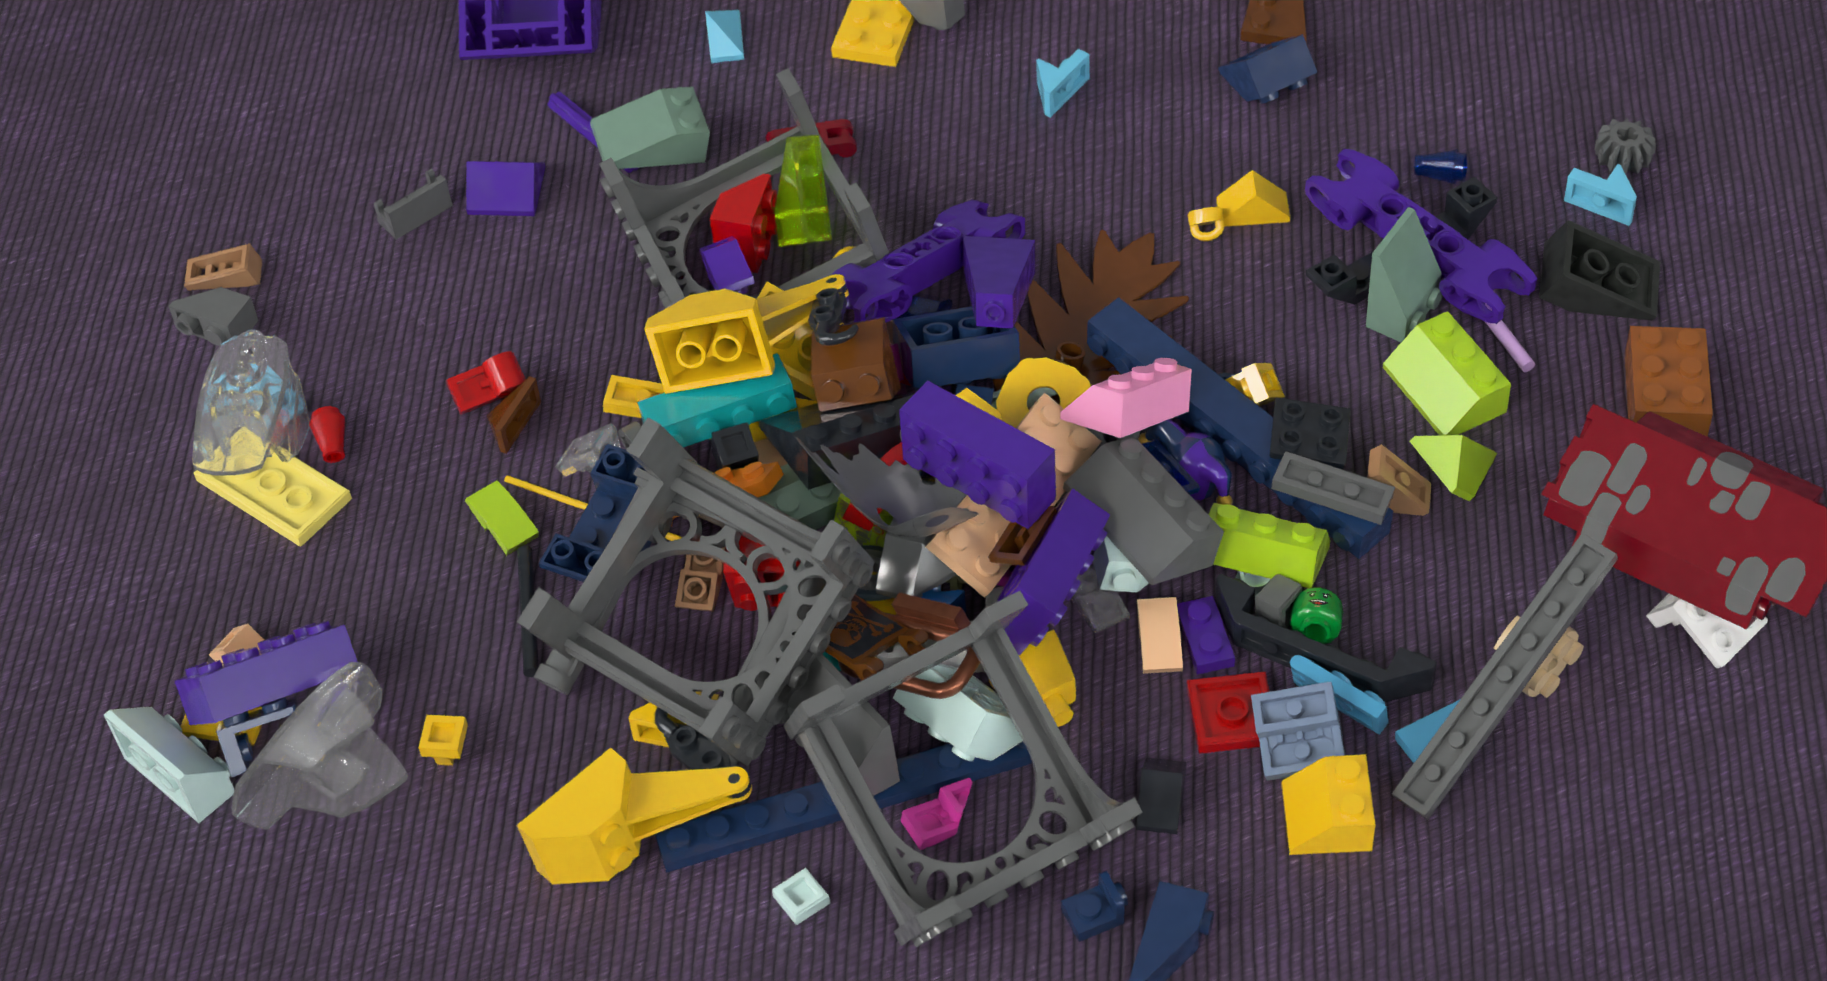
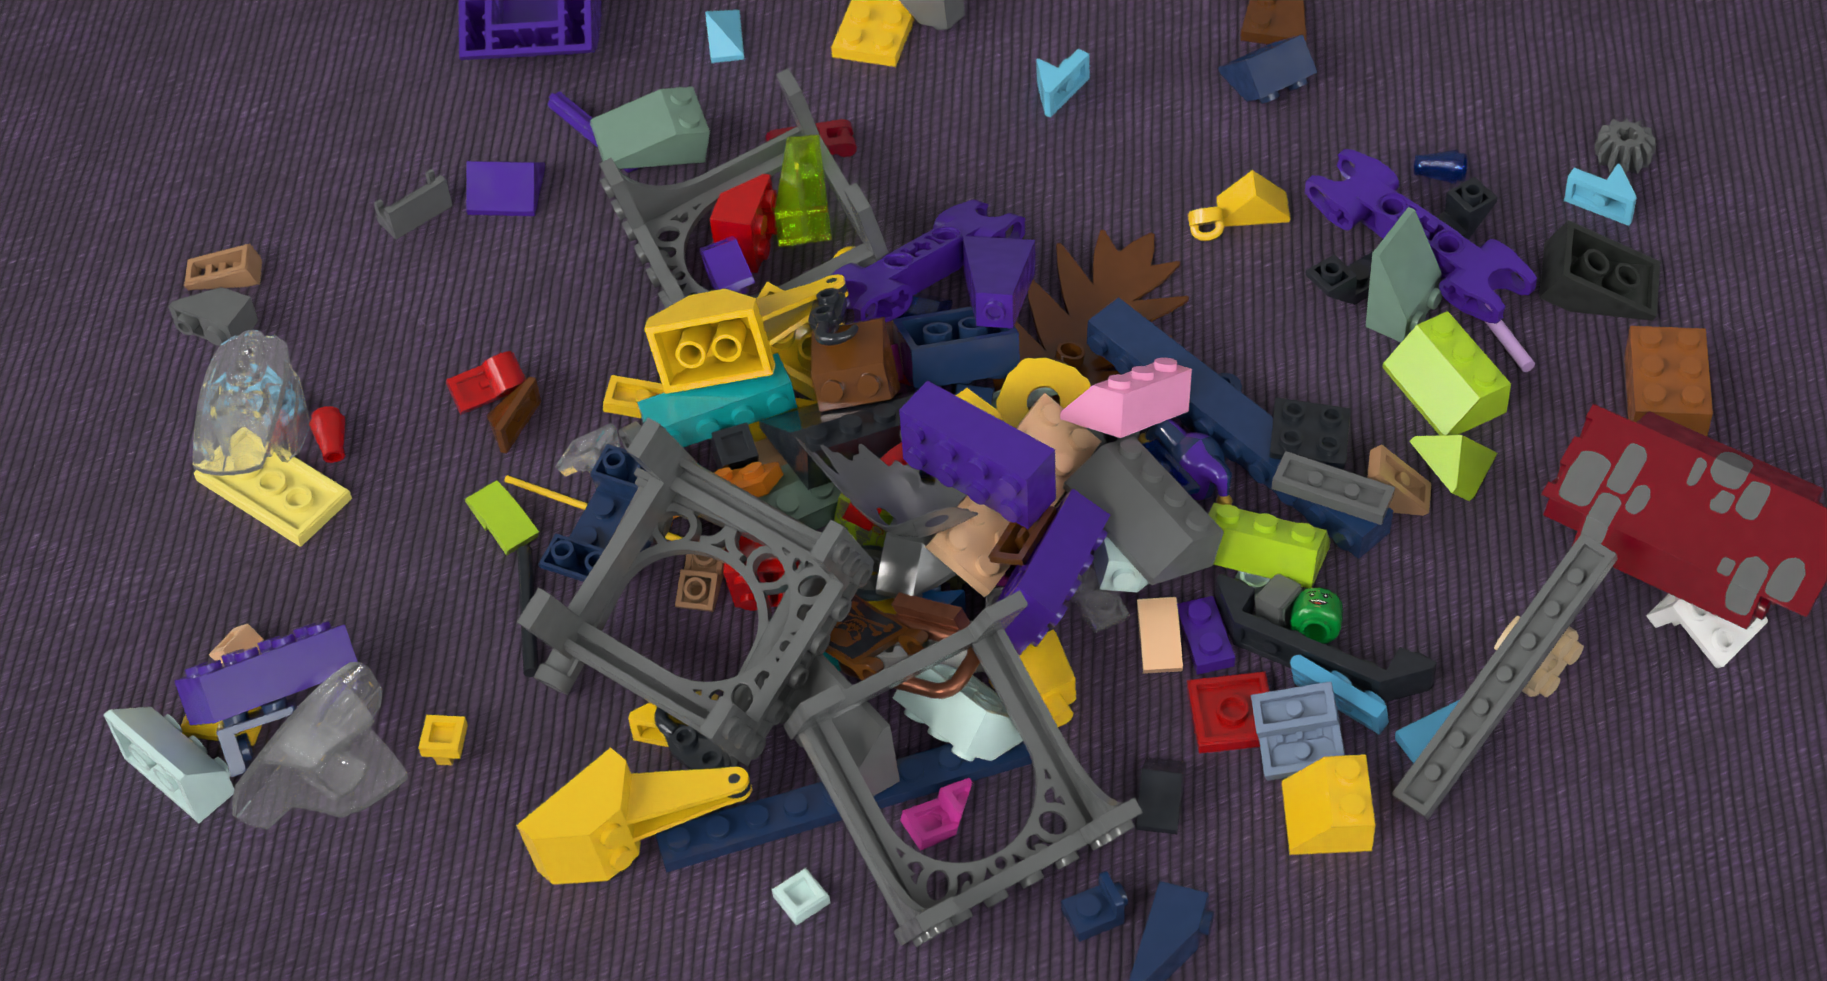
yellow slope [1225,363,1285,406] -> none

